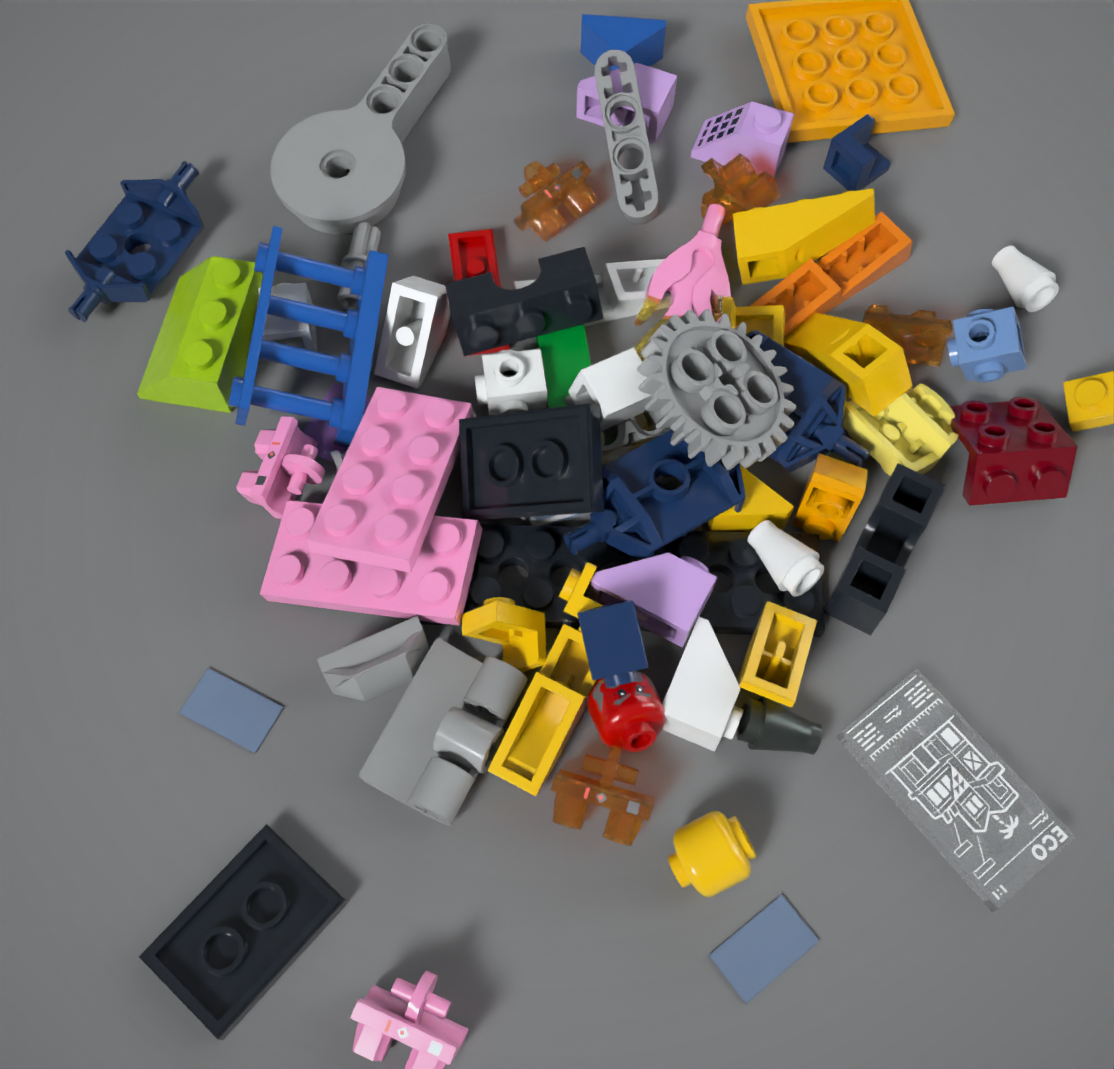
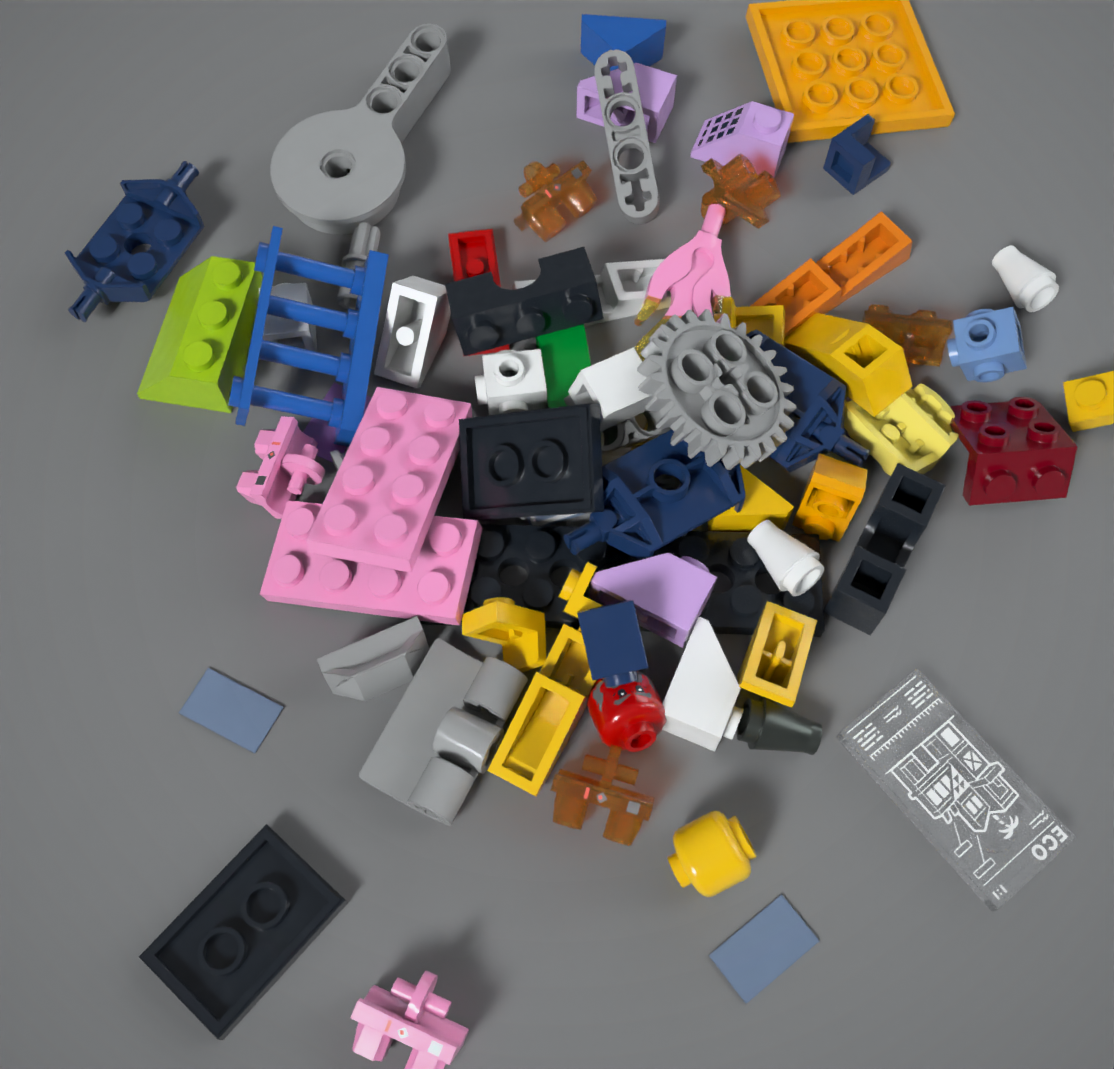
yellow slope [733,188,875,285] -> none

